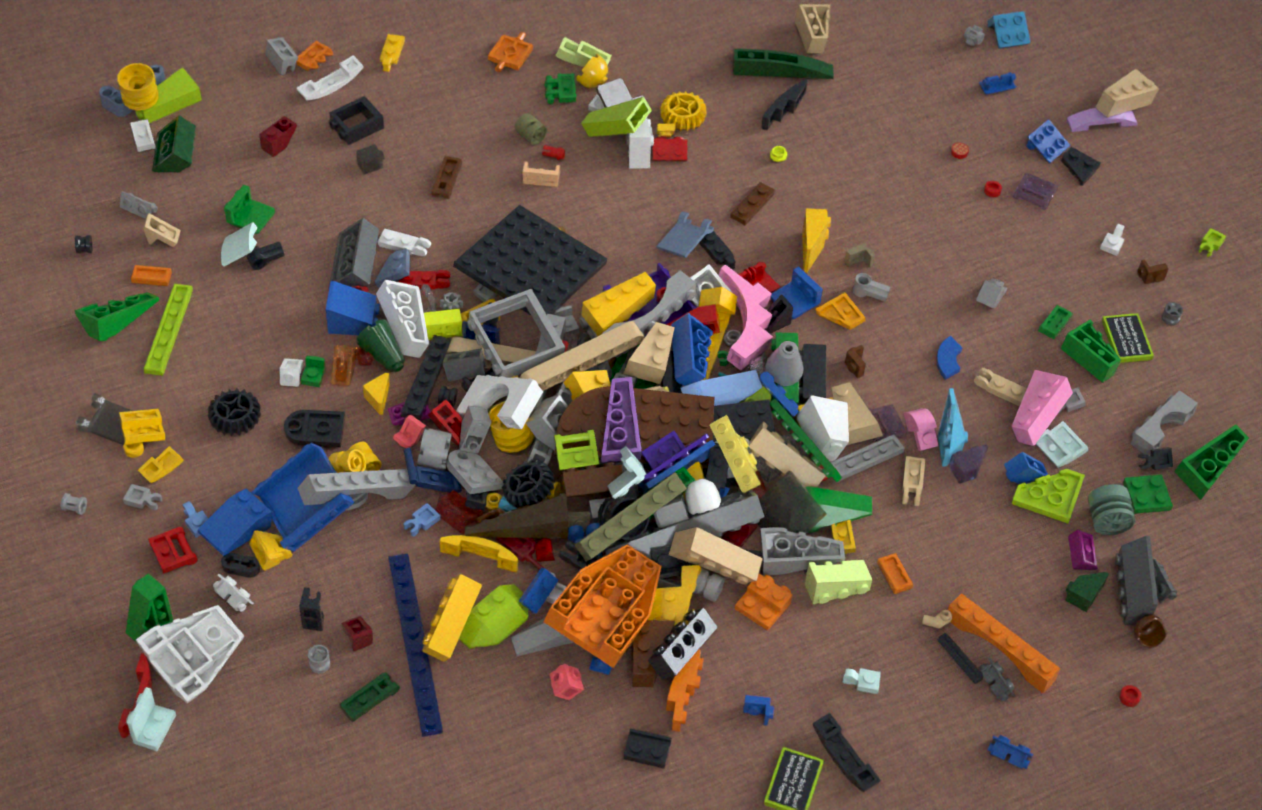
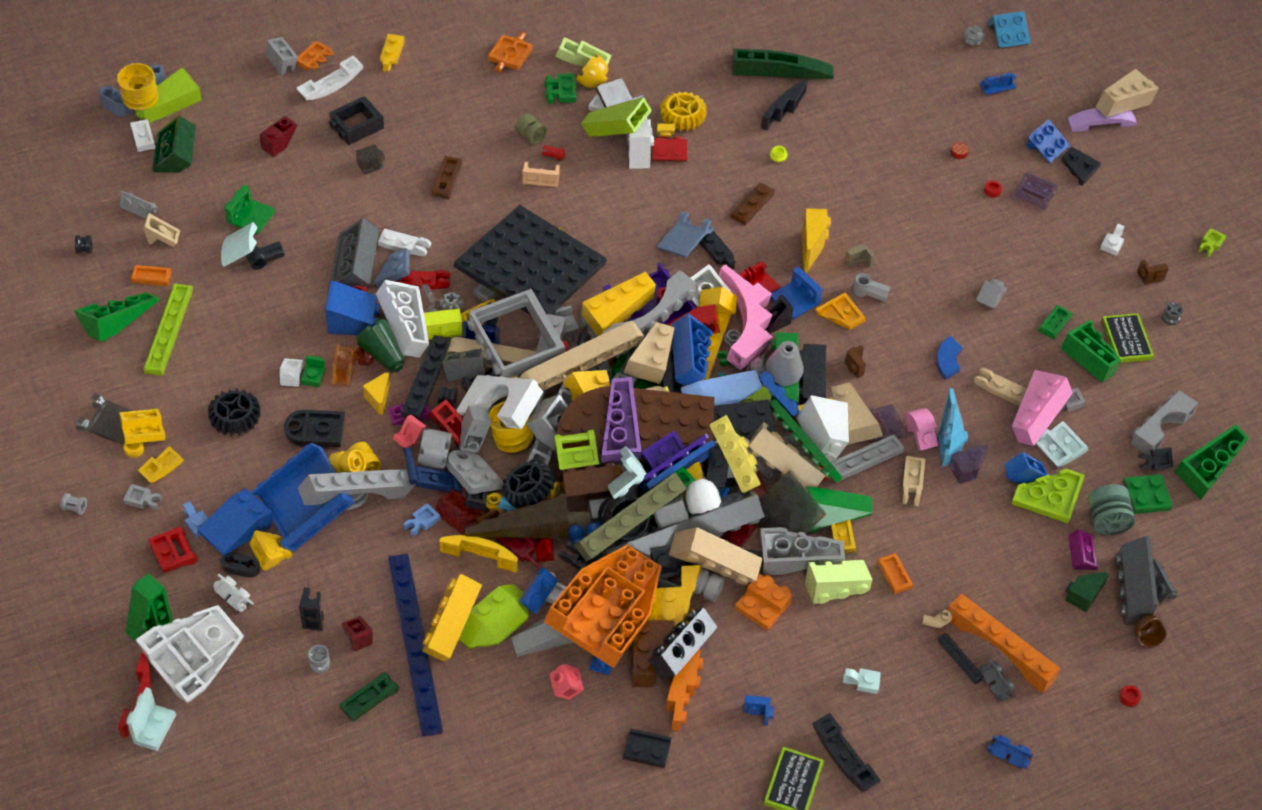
tan wedge [794,4,830,53] -> none

